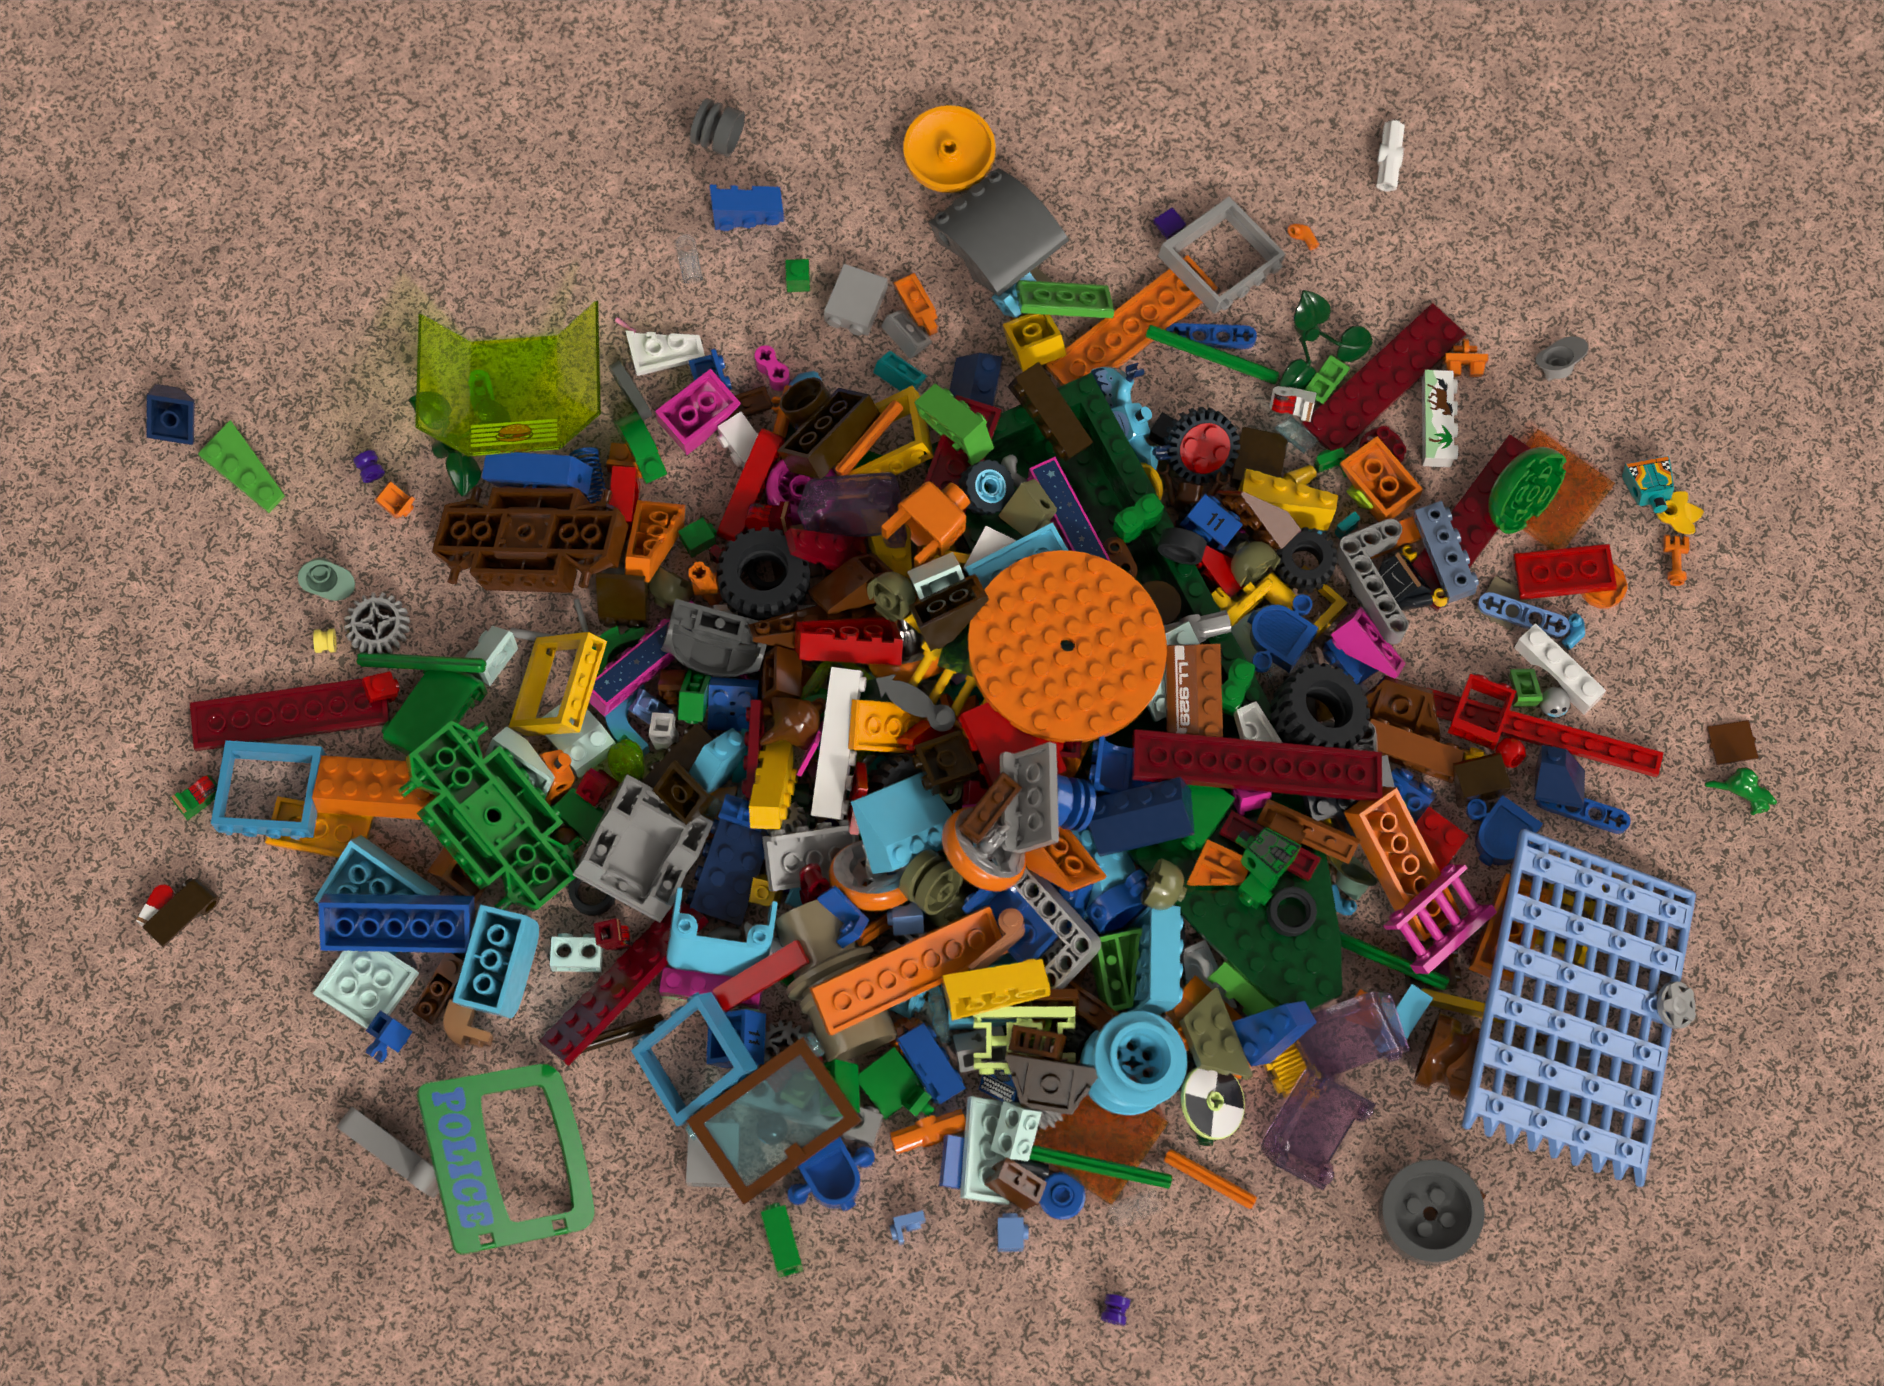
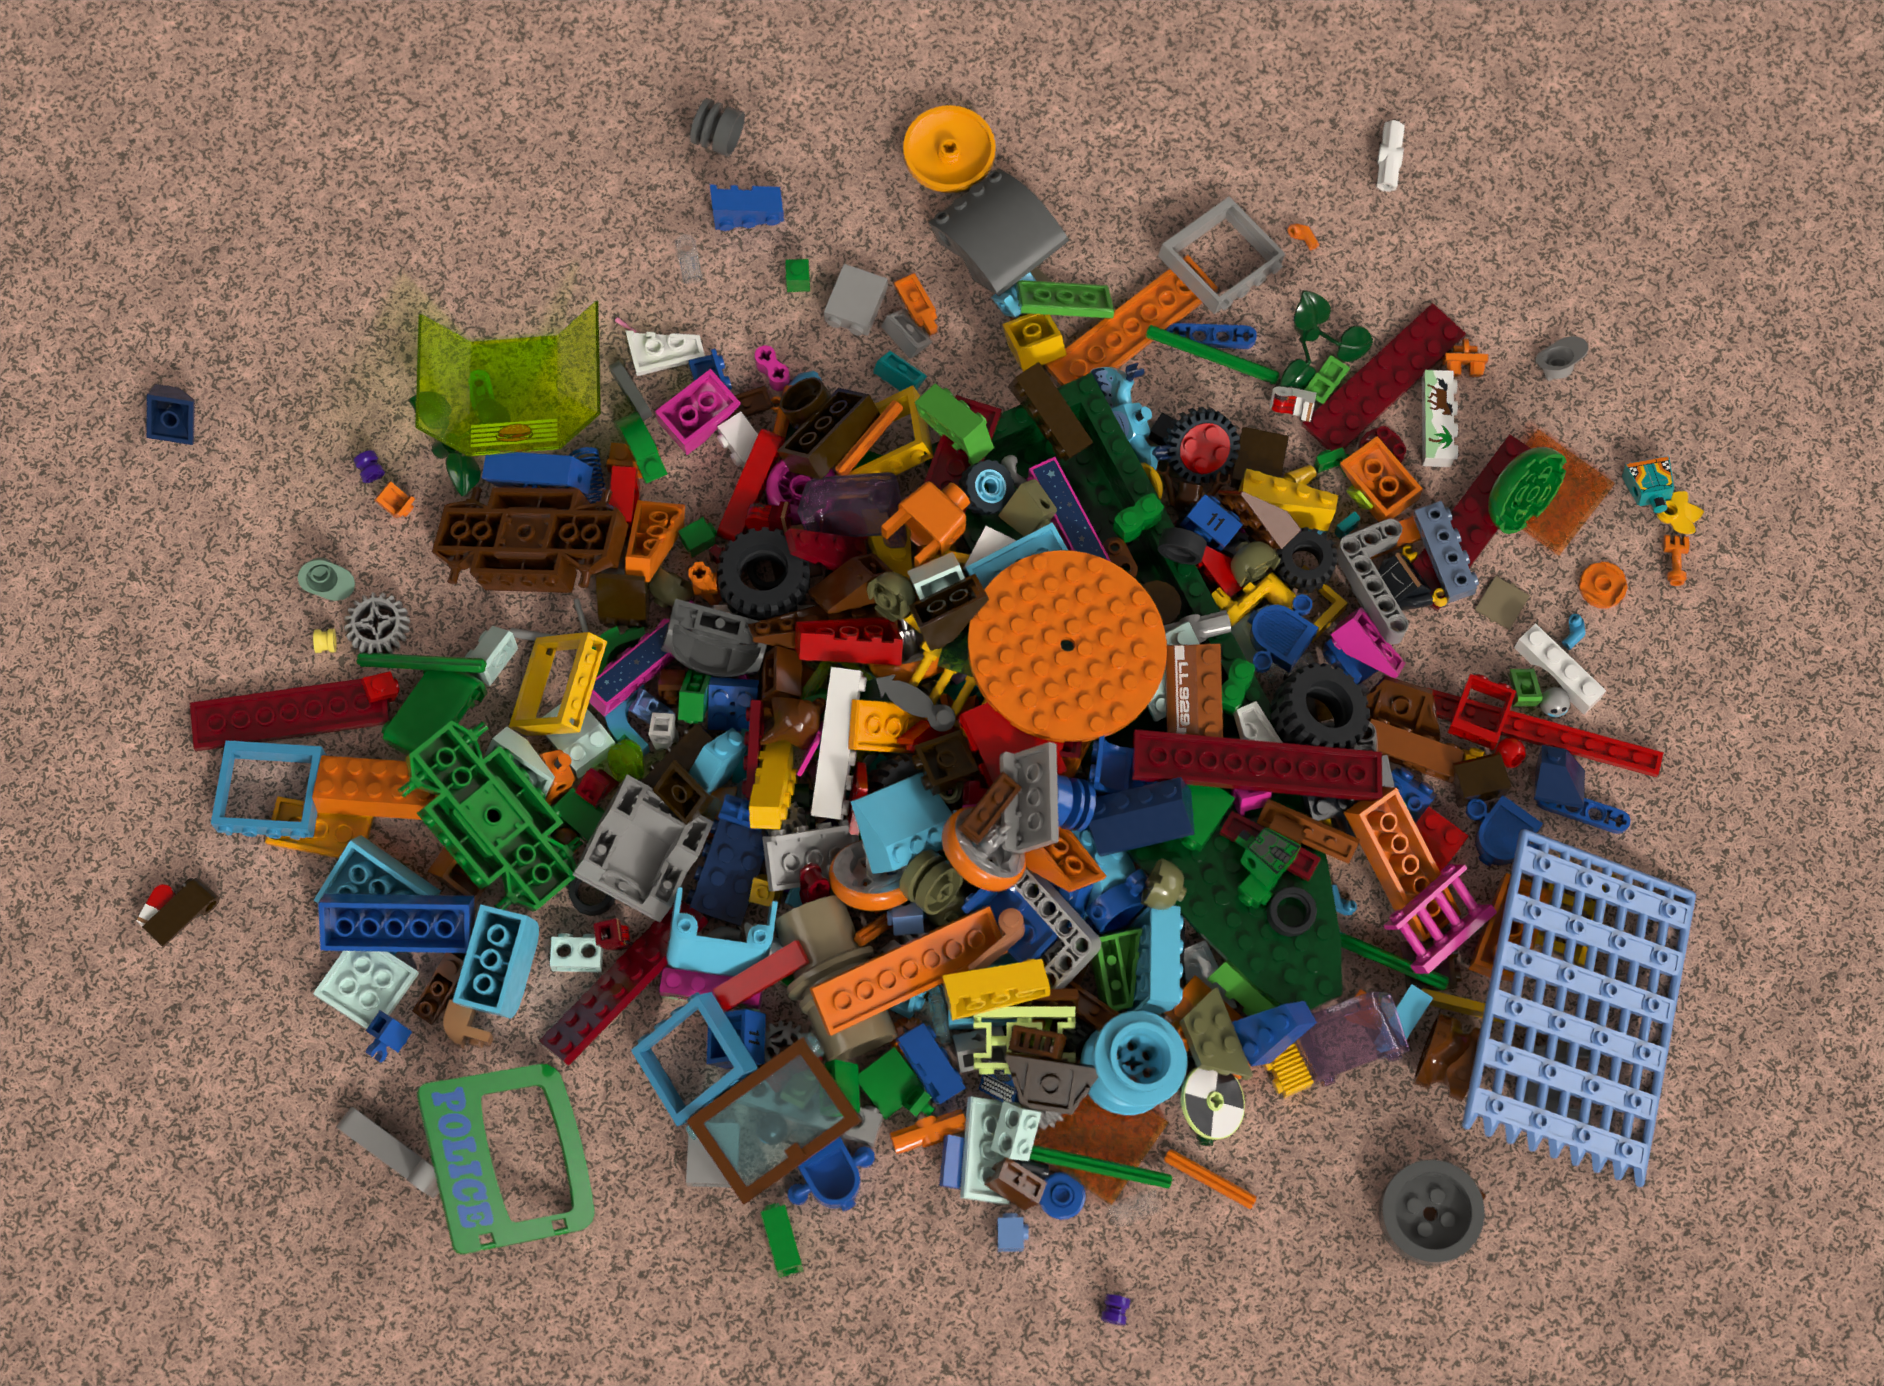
leg [170,775,218,821] -> none
bright green wing [198,420,285,513] -> none
dark brown axle [582,1014,664,1053] -> none
blue bracket [818,886,869,948] -> none
medium blue bracket [889,1210,925,1245] -> none
dark blue slope [949,352,1003,407] -> none
dark purple tile [1153,207,1186,240] -> none
orange wing [1187,840,1249,886] -> none
clear purple windscreen [1261,1065,1376,1191] -> none
clear light blue piece [1274,415,1319,454] -> none
sand green piece [1329,856,1378,900] -> none
medium blue beam [1477,592,1570,638] -> none
red tile [1513,544,1617,600] -> none
light grey wheel [1657,982,1696,1029] -> none
green animal [1704,767,1777,815] -> none
reddish brown piece [1707,720,1759,766] -> none

